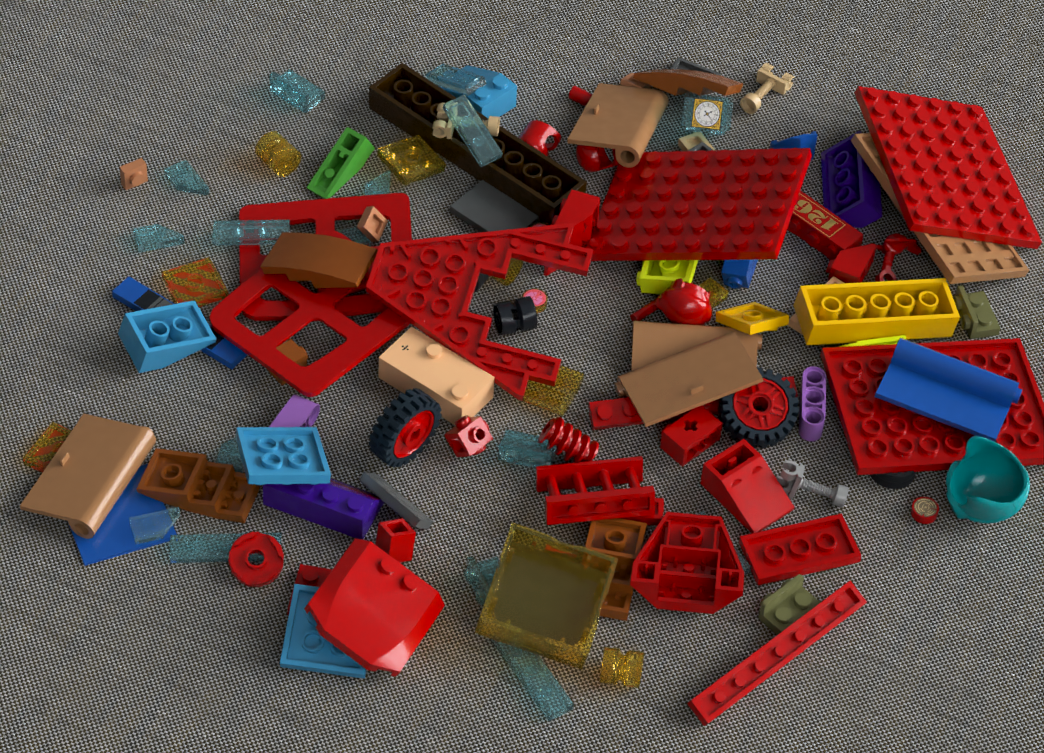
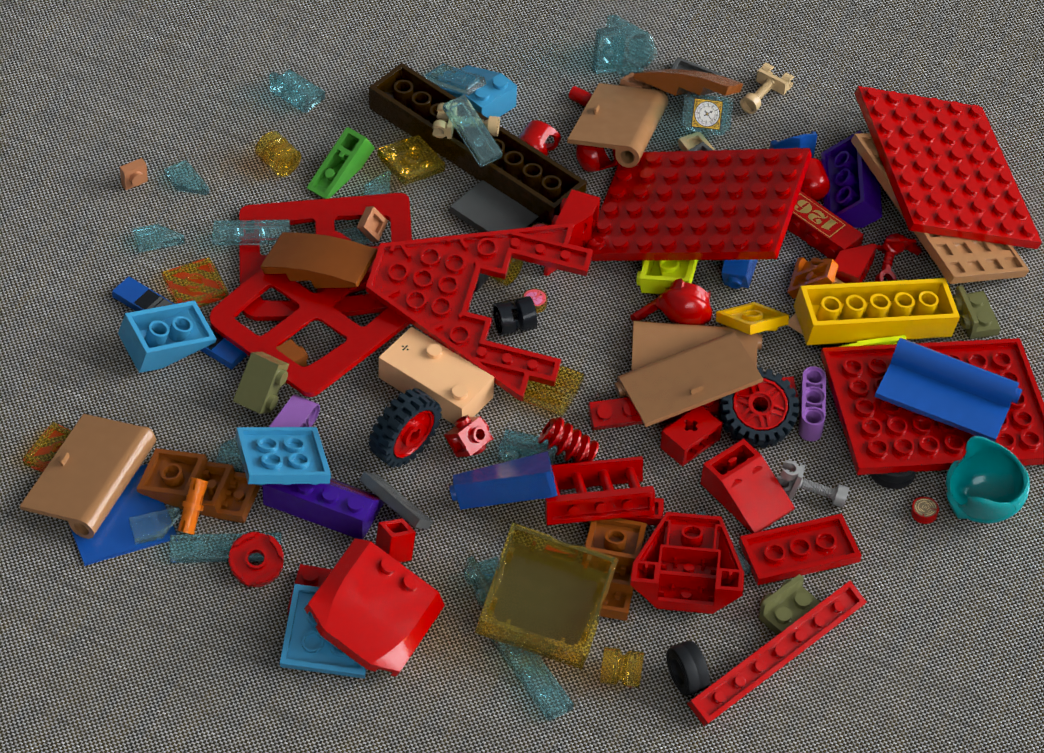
clear yellow plate [698,277,729,309] -> none
none -> orange pin [177,477,209,535]
none -> olive brick [233,352,289,414]
none -> blue slope [449,451,558,510]
none -> clear light blue piece [592,15,658,76]
none -> black tyre [666,641,710,696]
none -> orange wing [787,257,838,299]
none -> red helmet [800,158,830,202]

